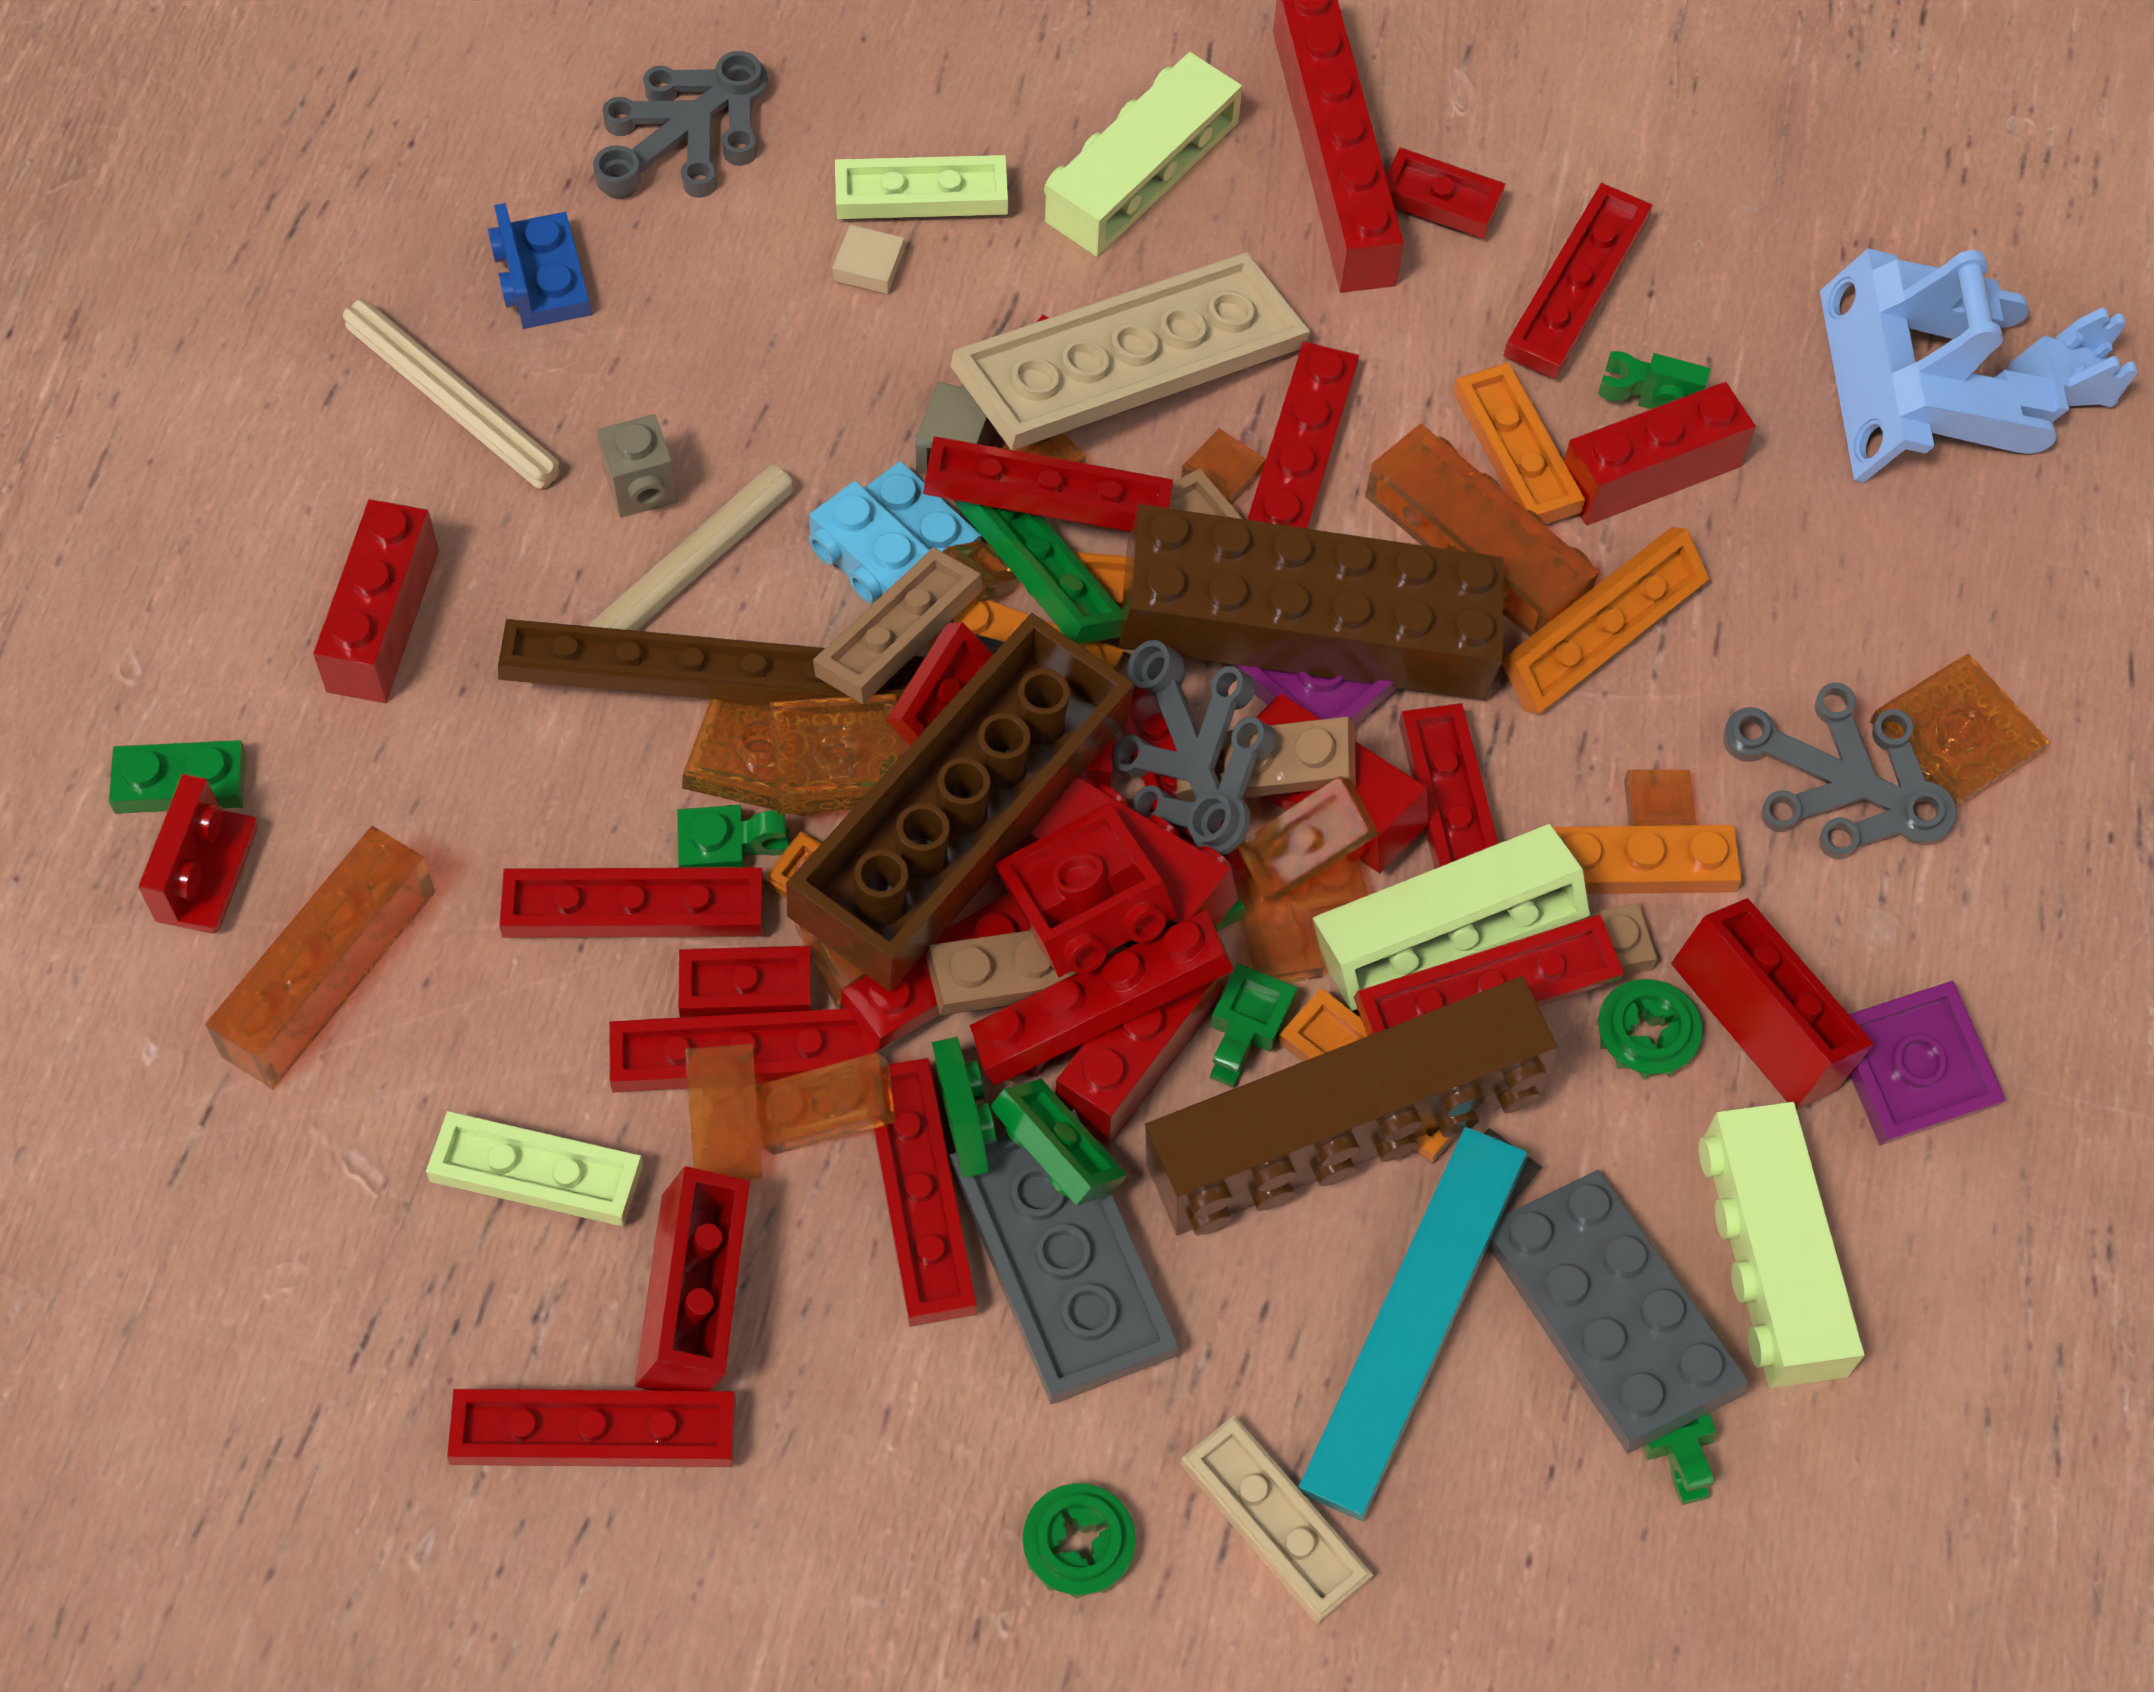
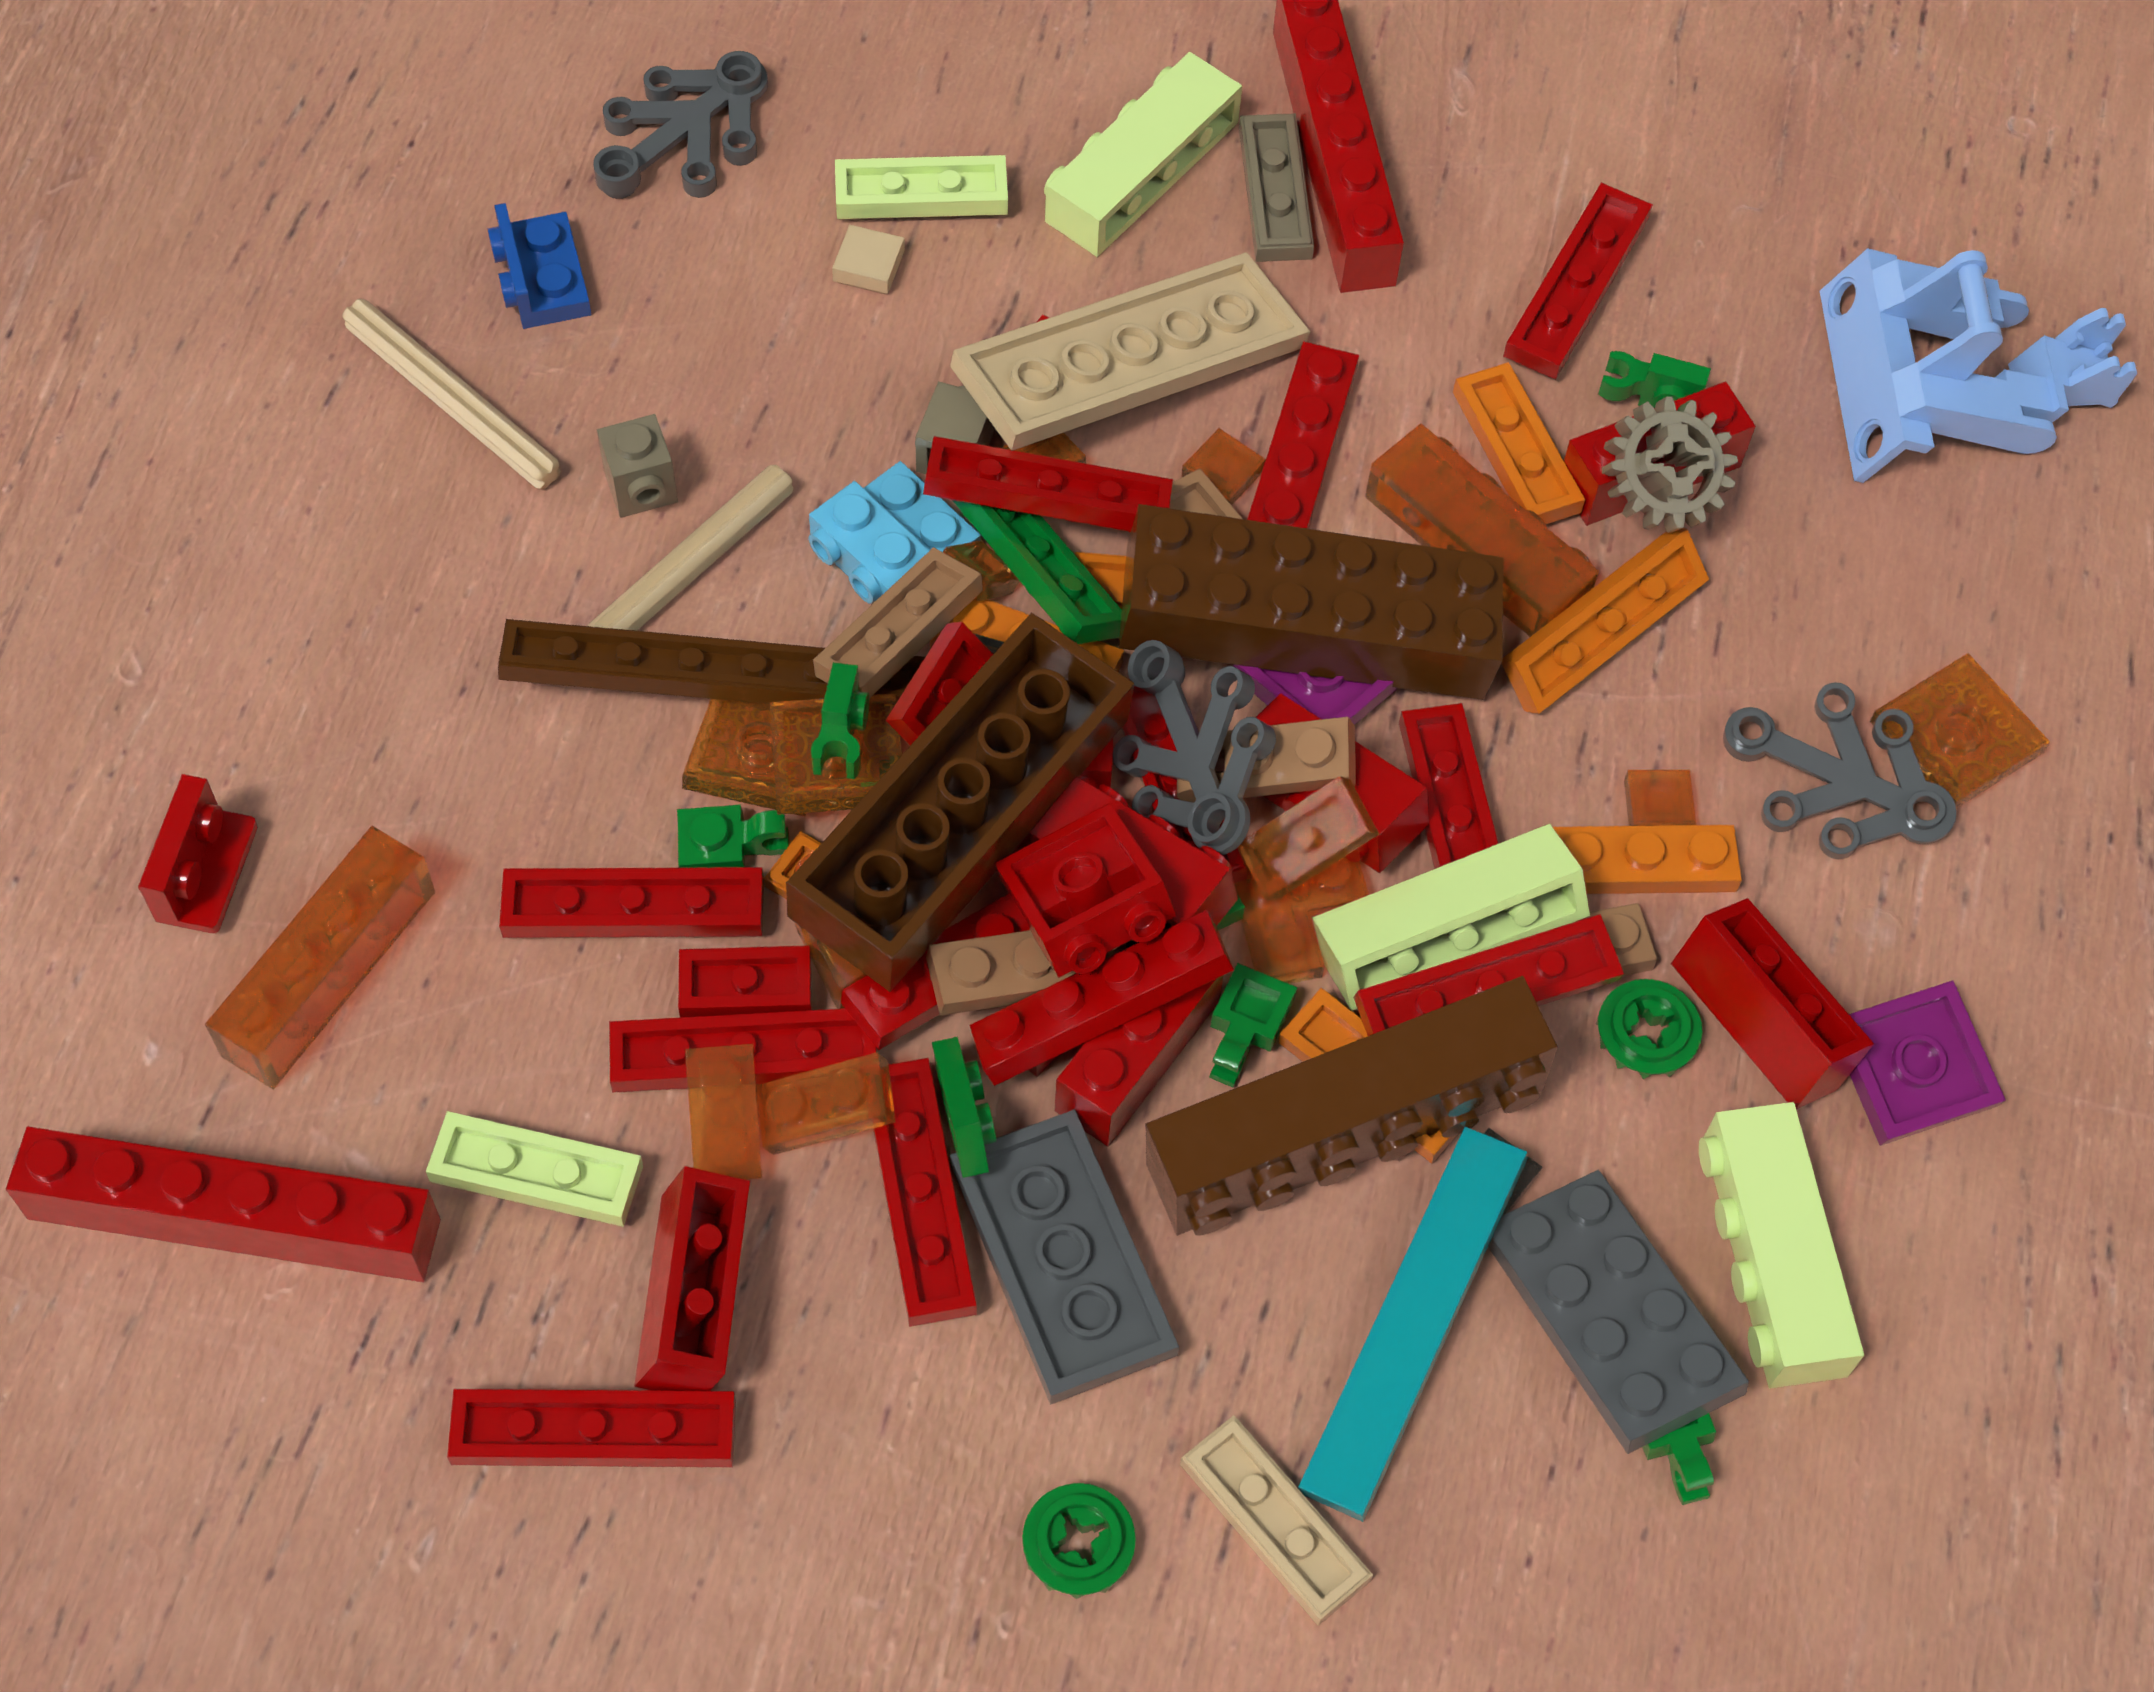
green plate [109,740,246,814] -> none
red brick [313,499,439,703] -> none
green plate [990,1079,1128,1206] -> none
red plate [1386,147,1506,239] -> none
none -> red brick [6,1126,441,1283]
none -> green plate [811,662,869,779]
none -> dark tan tile [1239,113,1314,262]
none -> dark tan gear [1602,397,1738,533]

